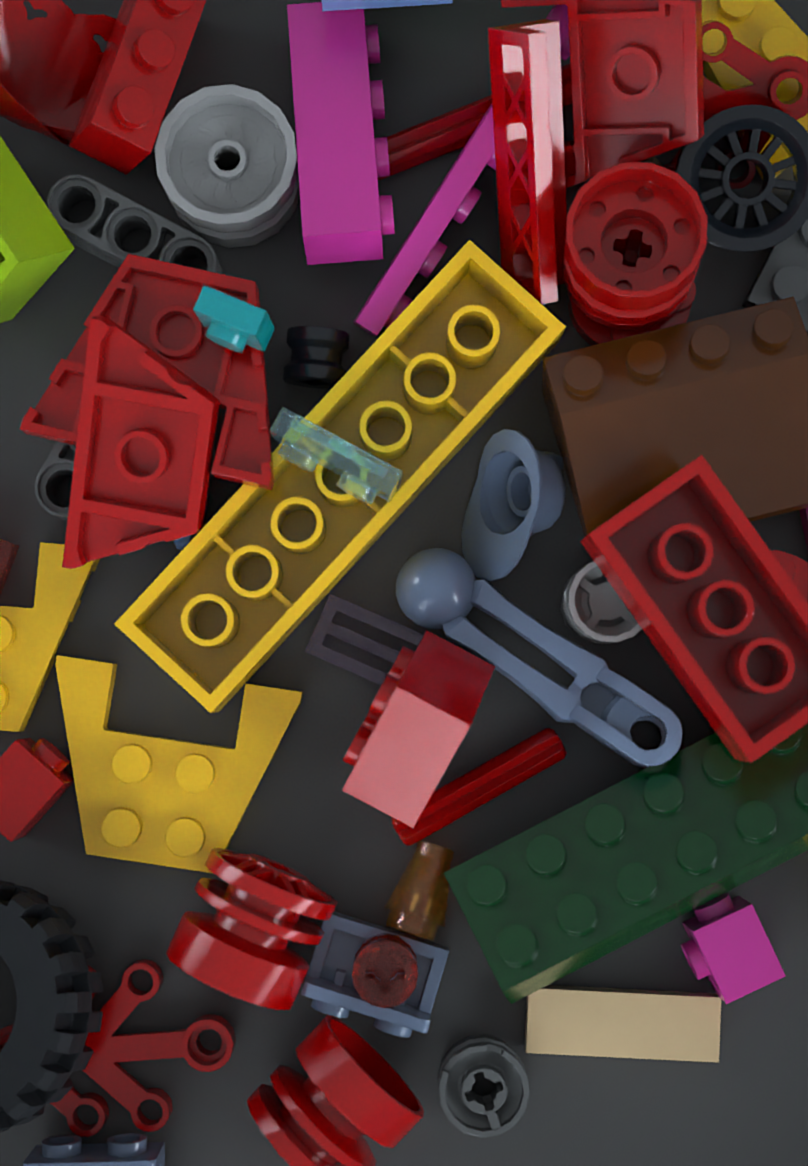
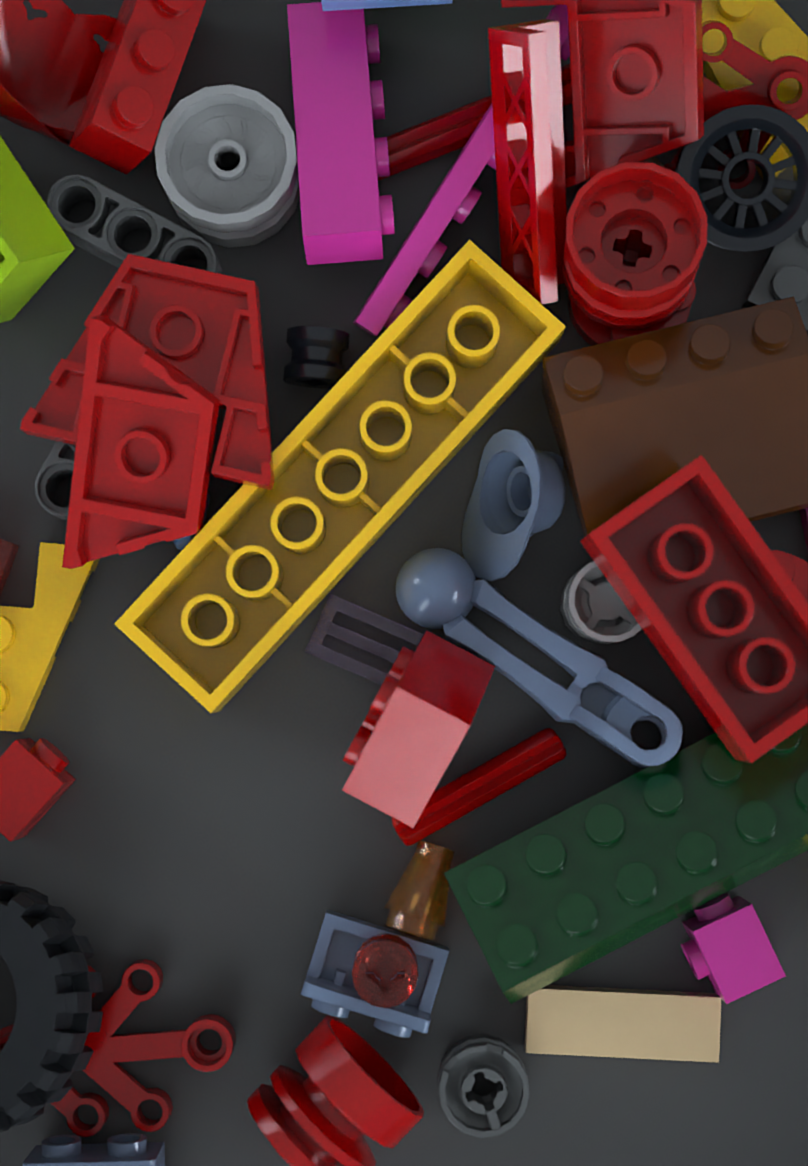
yellow wing [55,655,303,873] -> none
red wheel [166,848,338,1010] -> none
teal plate [193,285,275,353] -> none
clear light blue plate [270,407,403,505] -> none

